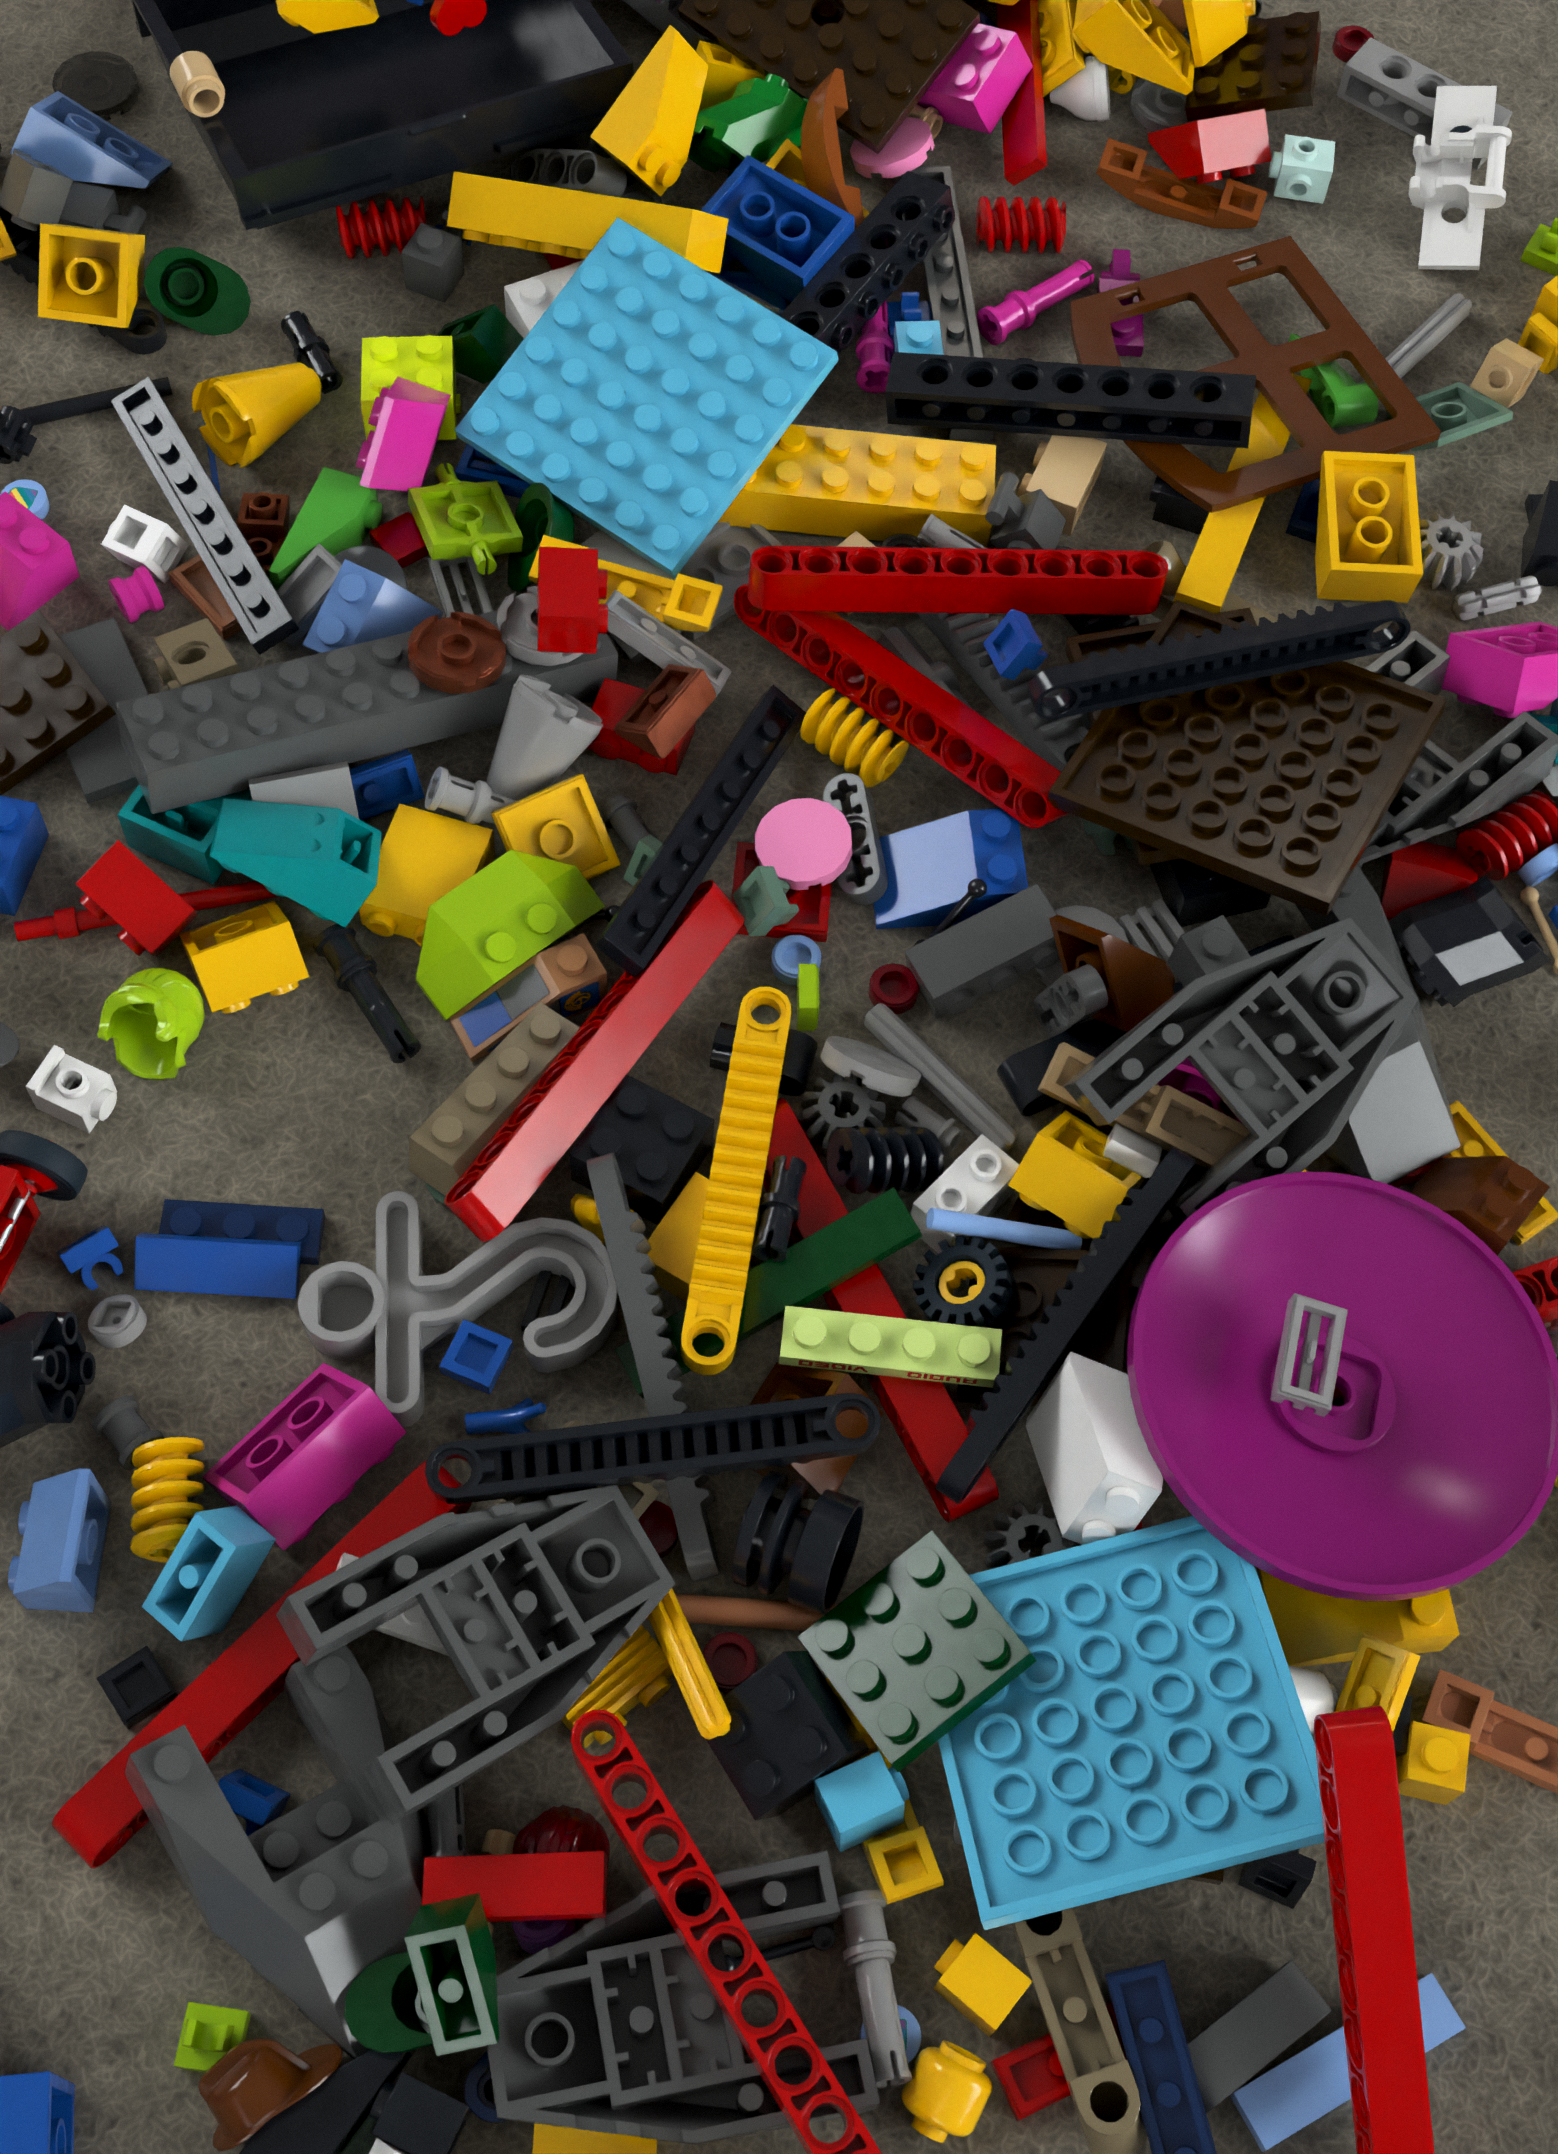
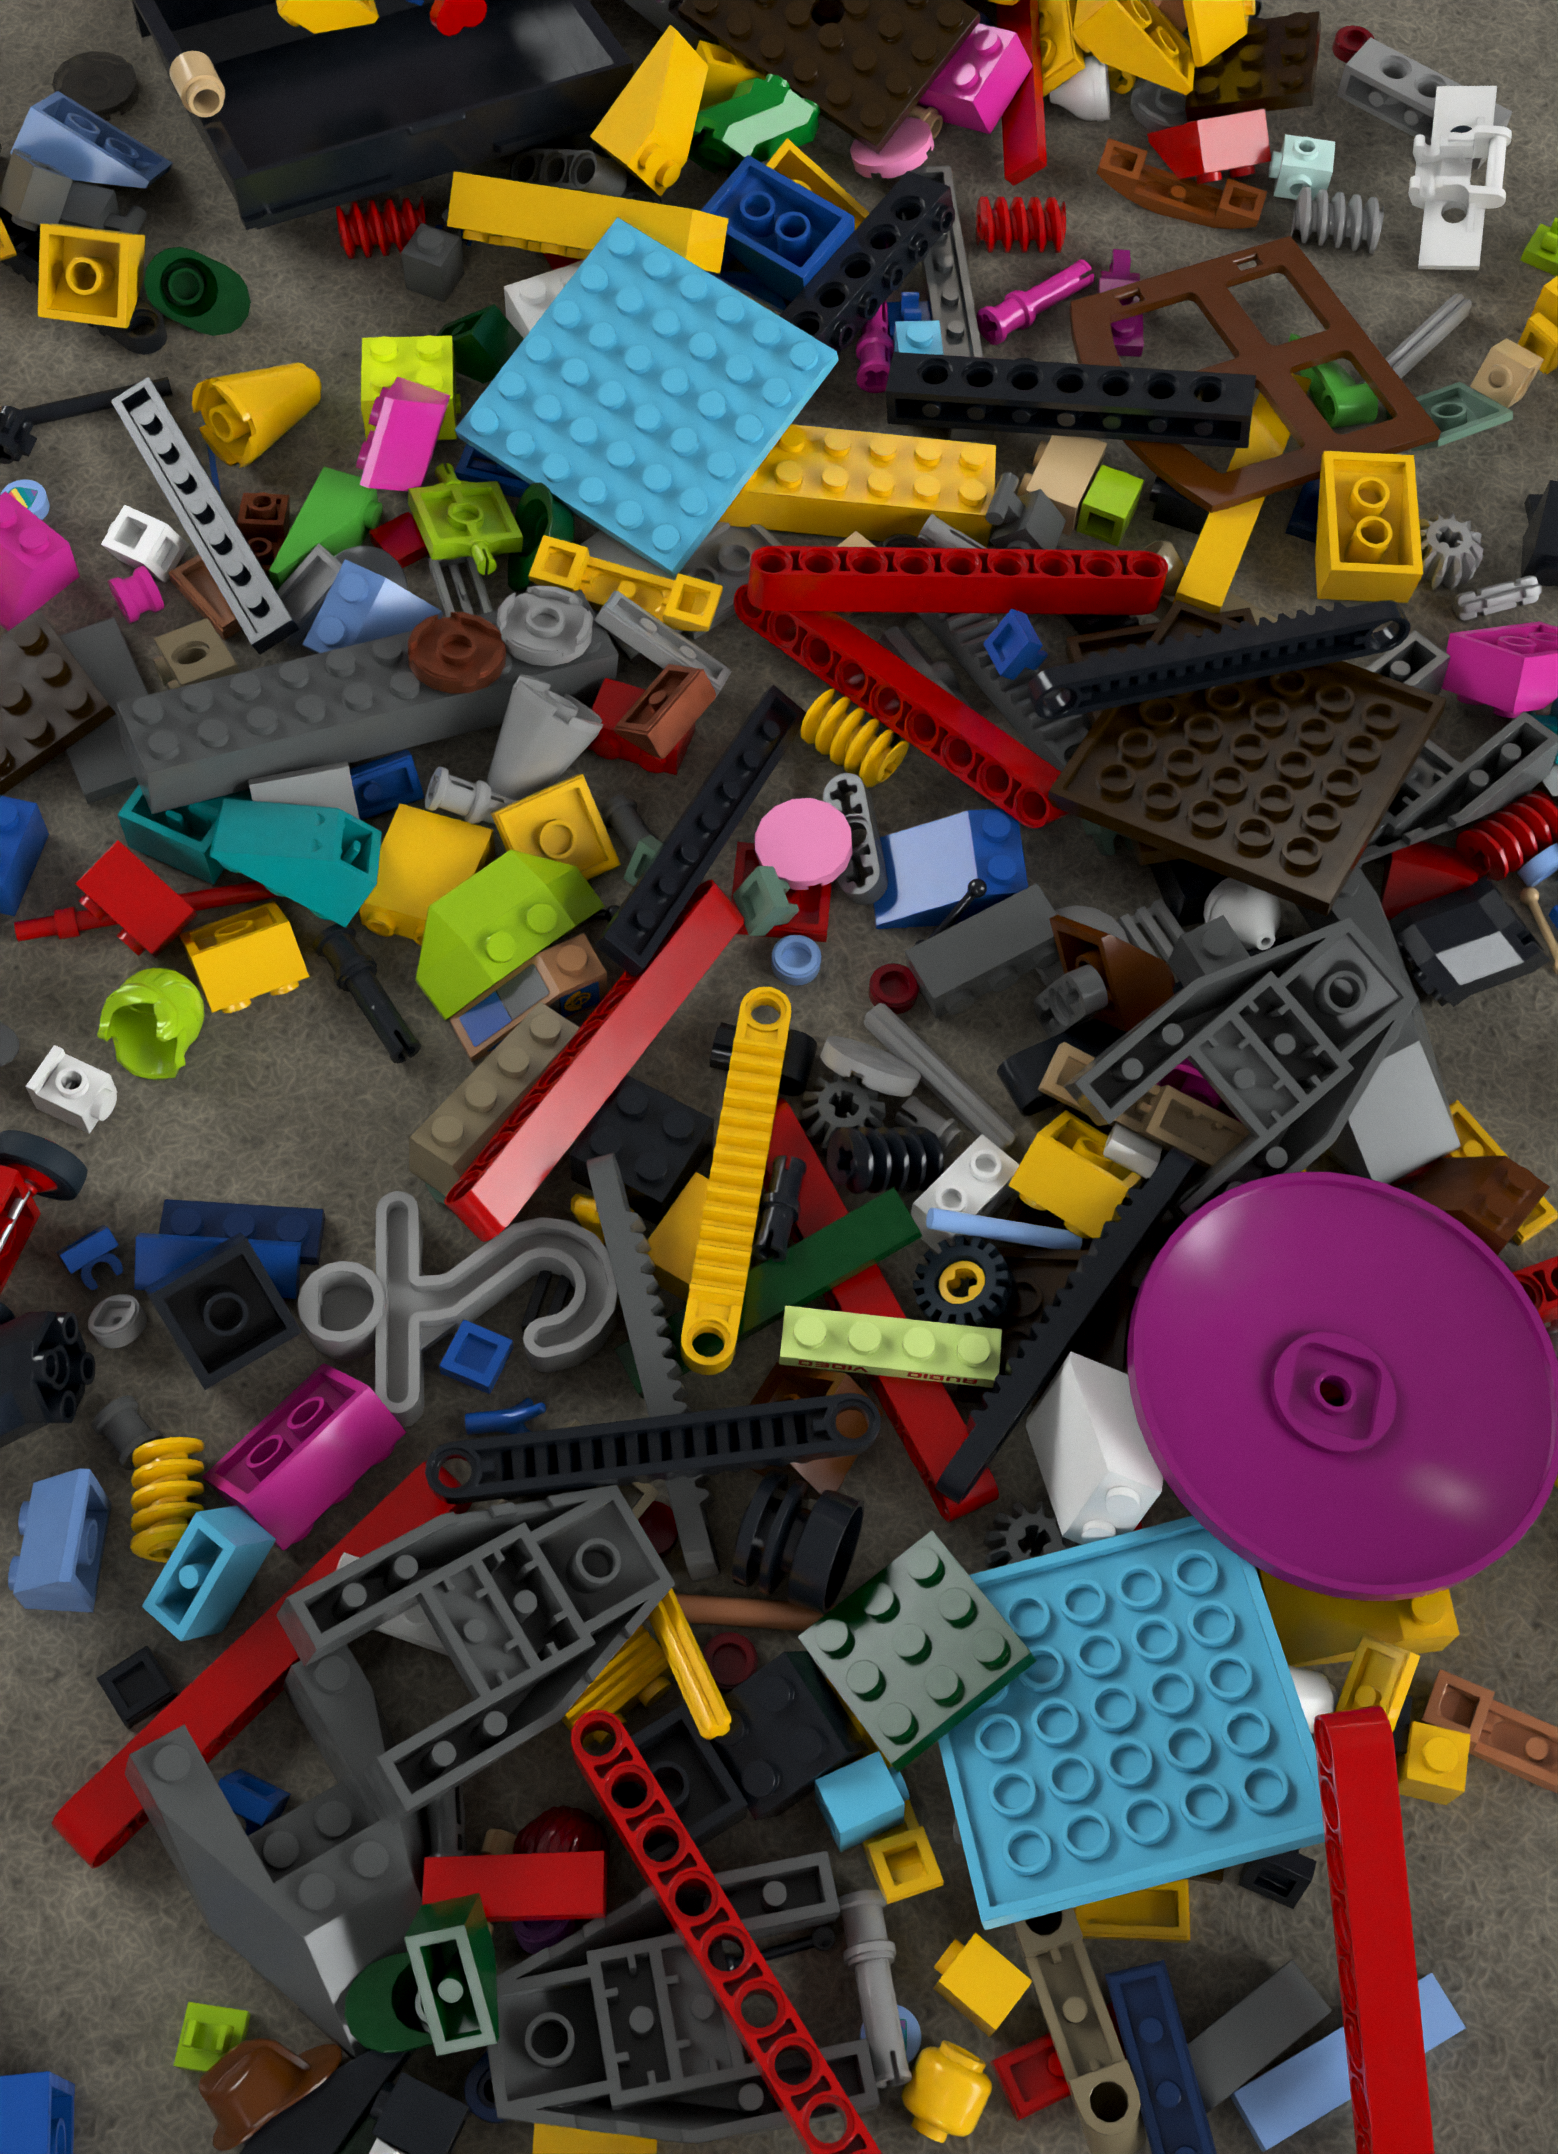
black pin [281,311,343,394] -> none
red brick [537,547,608,654] -> none
lime tile [796,963,819,1031] -> none
dark orange slope [801,68,864,230] -> none
light grey tile [1270,1293,1348,1417] -> none
none -> black brick [144,1232,302,1390]
none -> black brick [600,1702,748,1880]
none -> yellow tile [1073,1879,1190,1943]
none -> lime brick [1076,464,1144,547]
none -> white helmet [1203,878,1281,950]
none -> light grey piece [1290,186,1384,254]

